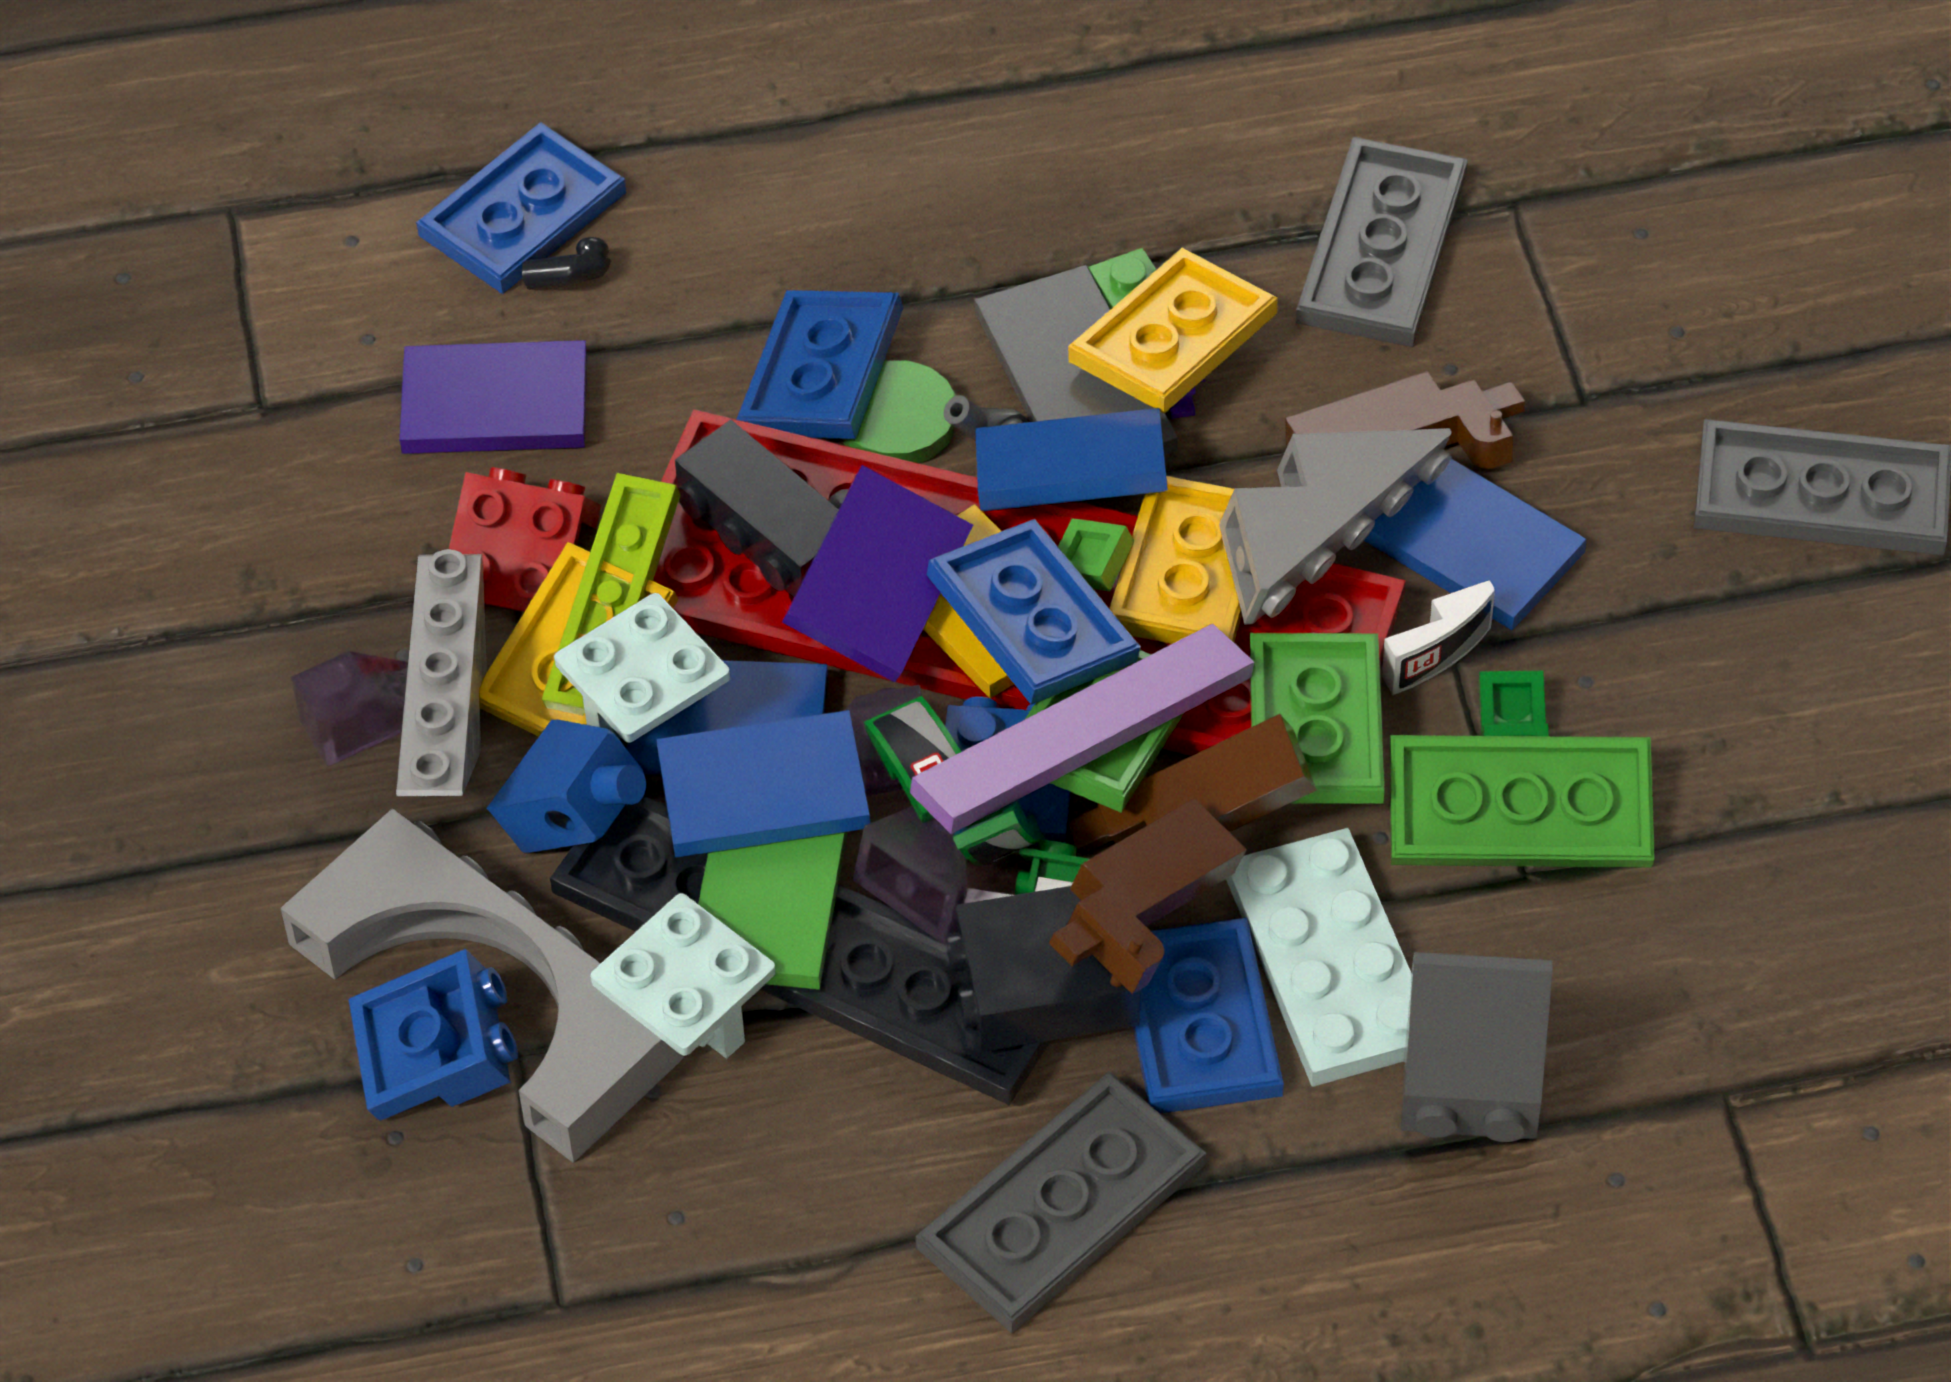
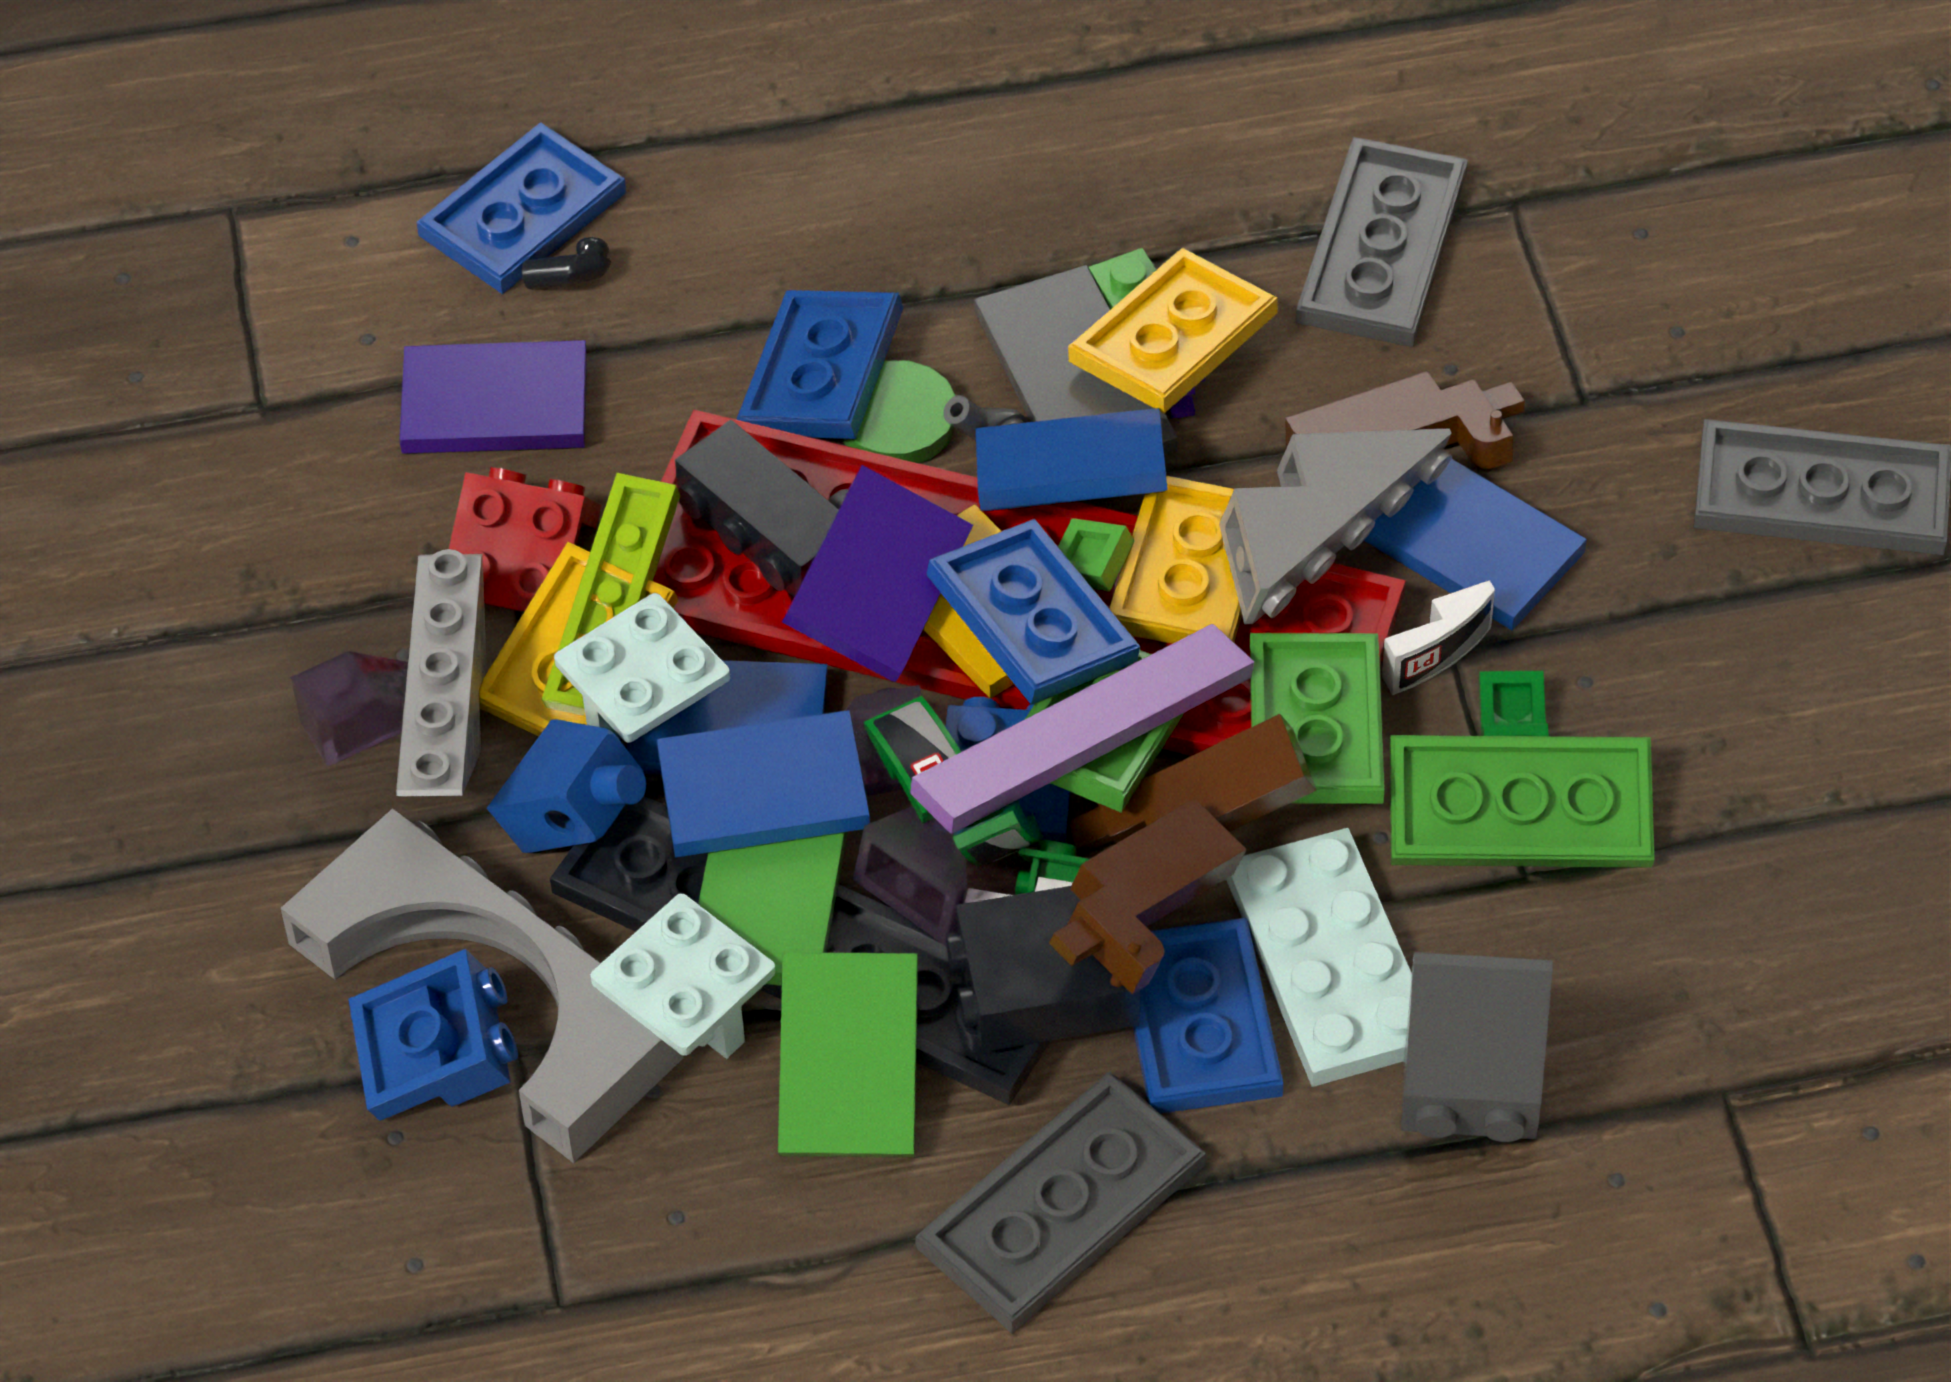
none -> bright green tile [778,952,918,1158]

